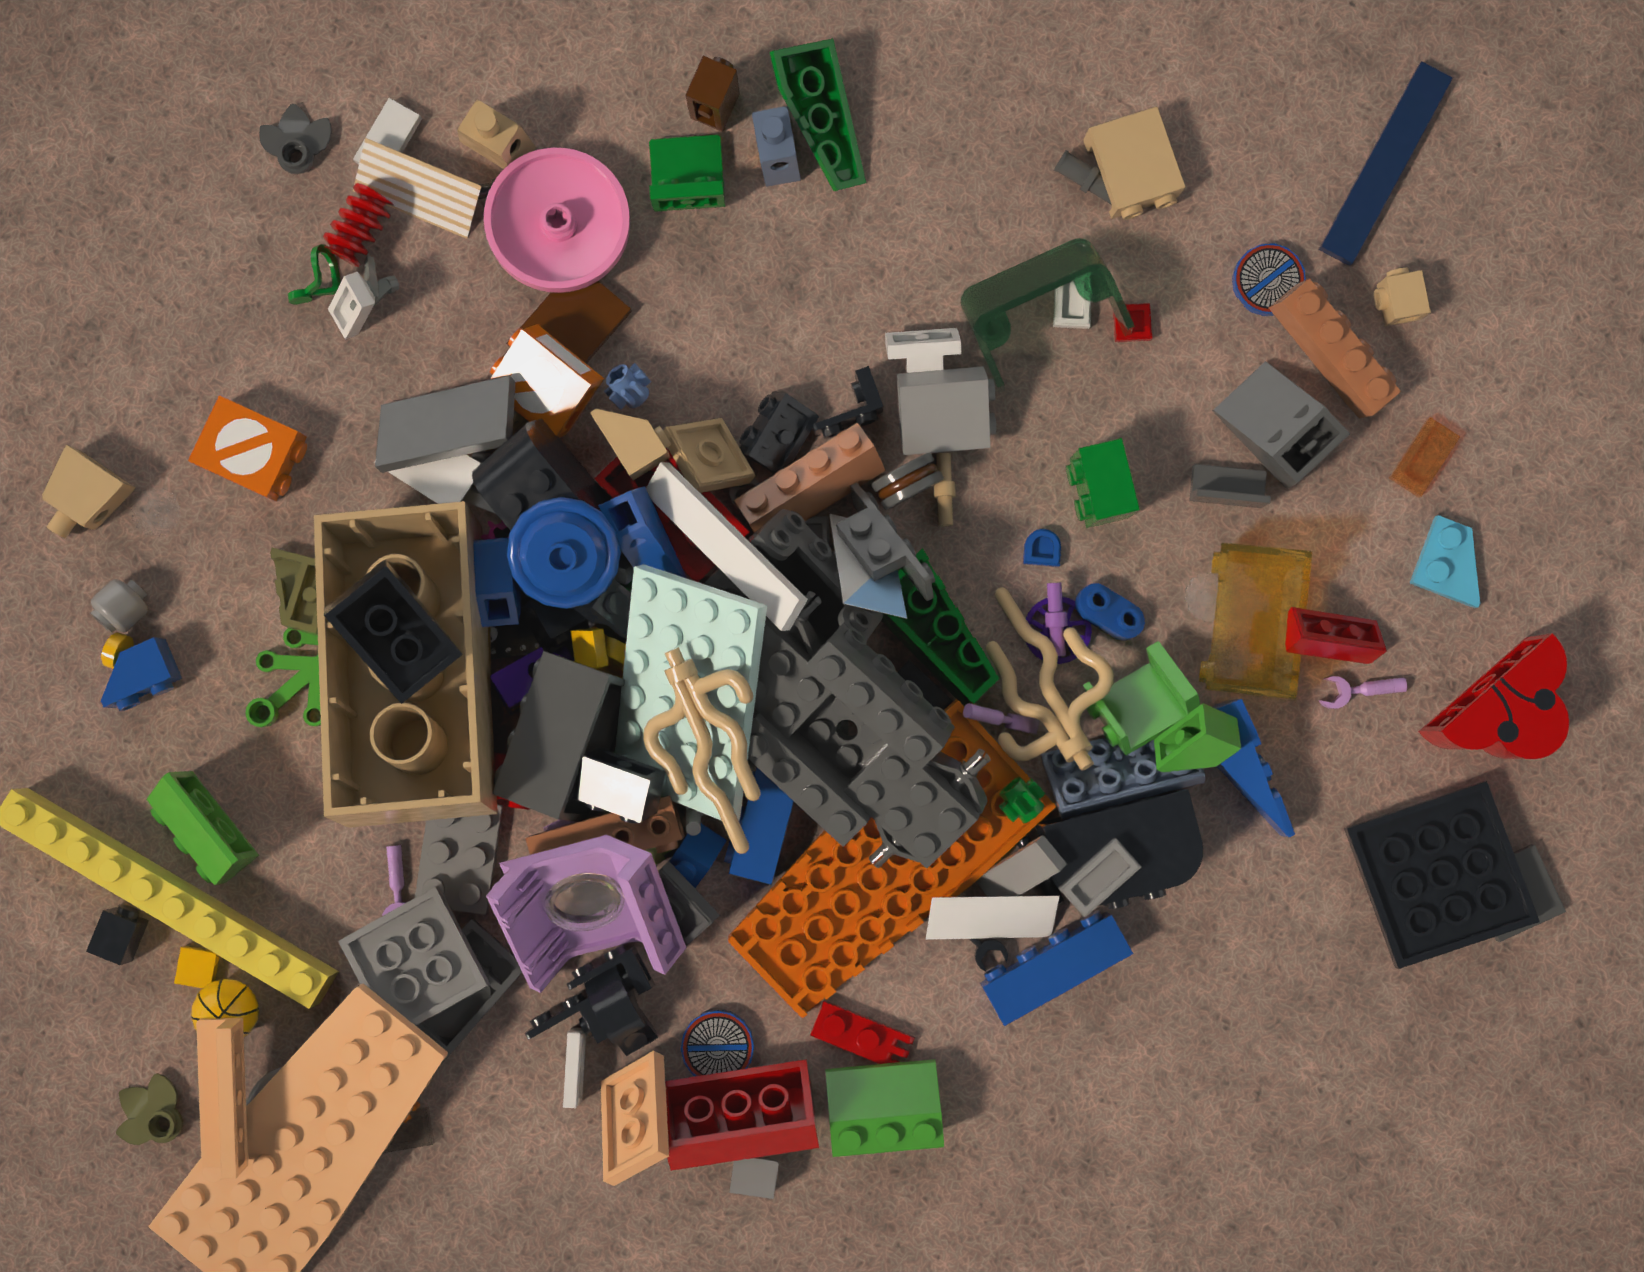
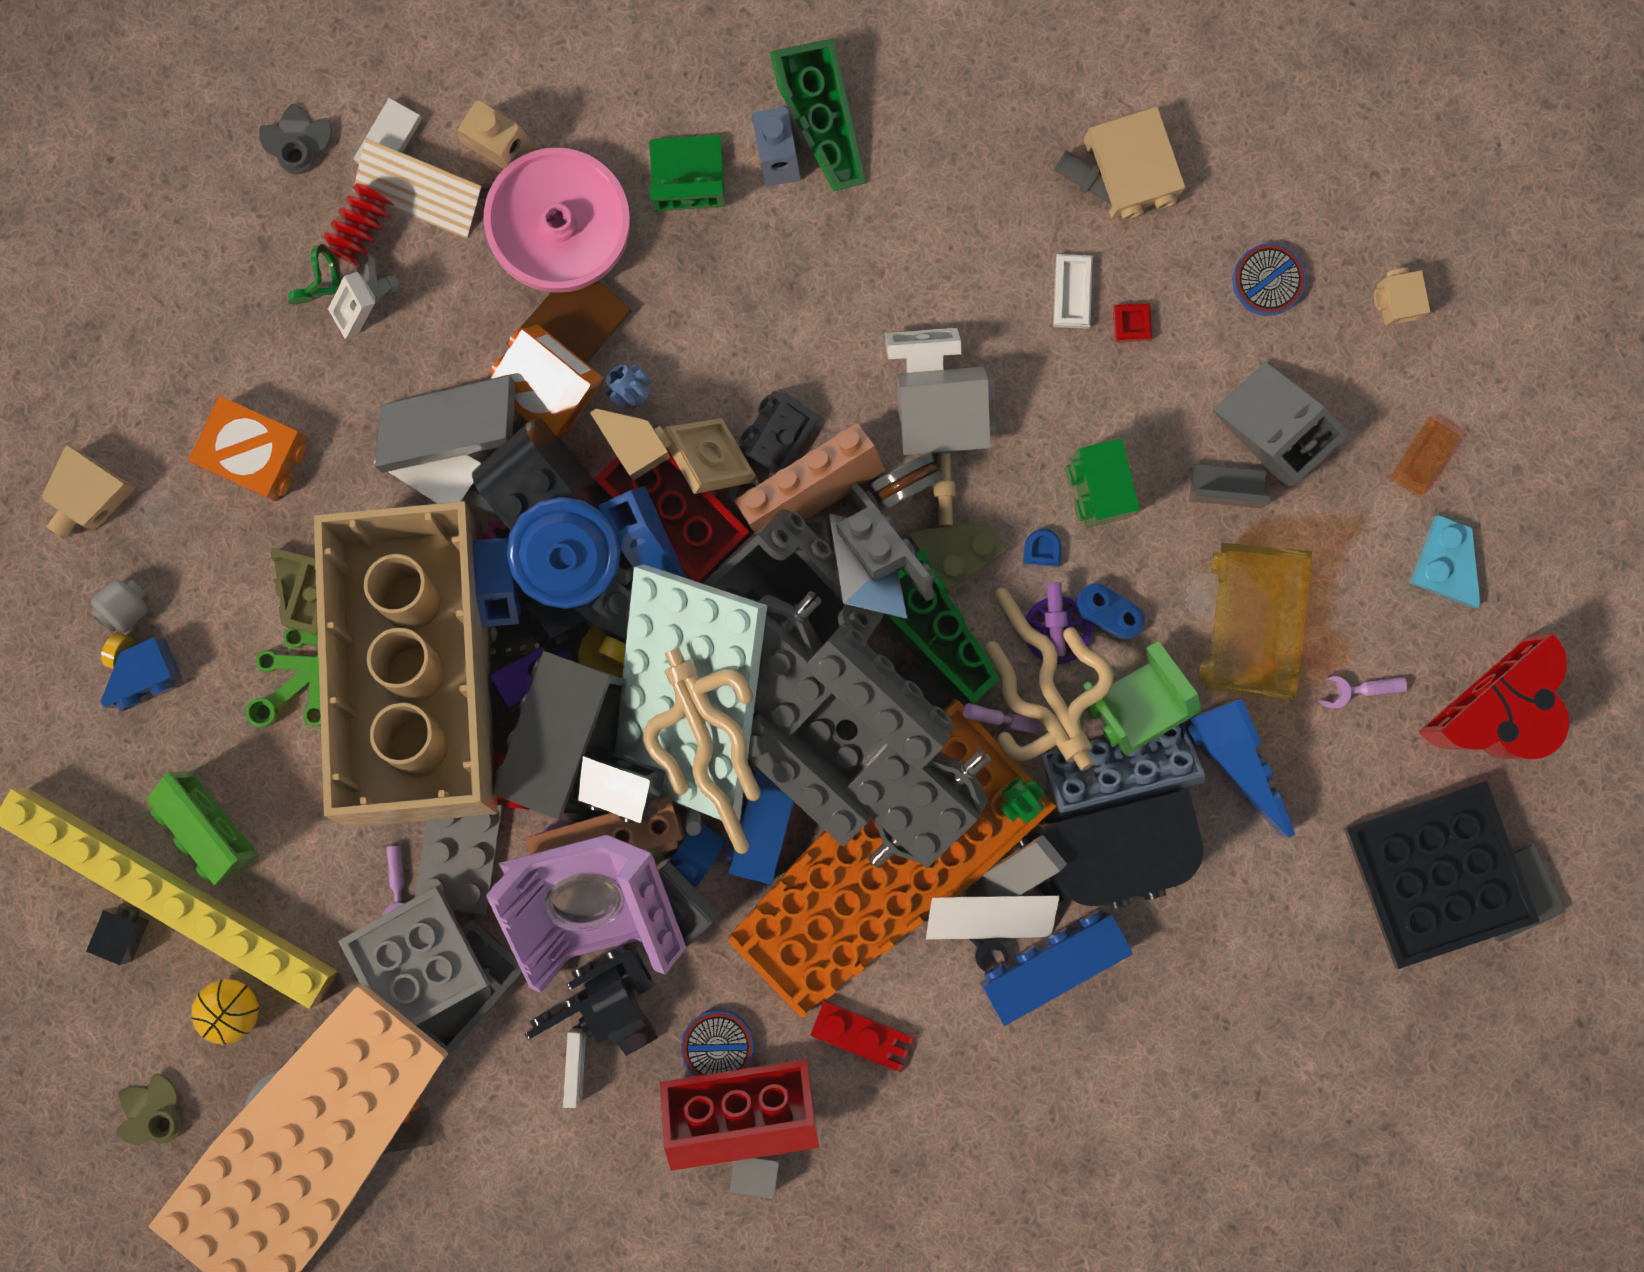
yellow tile [174,946,220,988] -> none
light nougat panel [196,1018,248,1179] -> none
black slope [324,559,463,704] -> none
yellow tile [571,629,608,668] -> none
light nougat plate [601,1051,669,1186] -> none
white tile [646,462,808,631] -> none
reddish brown brick [685,55,740,132] -> none
black bracket [813,366,884,439] -> none
bright green slope [825,1059,944,1157] -> none
clear green windscreen [961,238,1135,393] -> none
light grey tile [1058,838,1141,917] -> none
bright green slope [1154,703,1241,772] -> none
nougat brick [1269,278,1401,419] -> none
red slope [1285,607,1387,664] -> none
dark blue tile [1318,61,1453,266] -> none
none -> olive wing [908,520,1008,592]

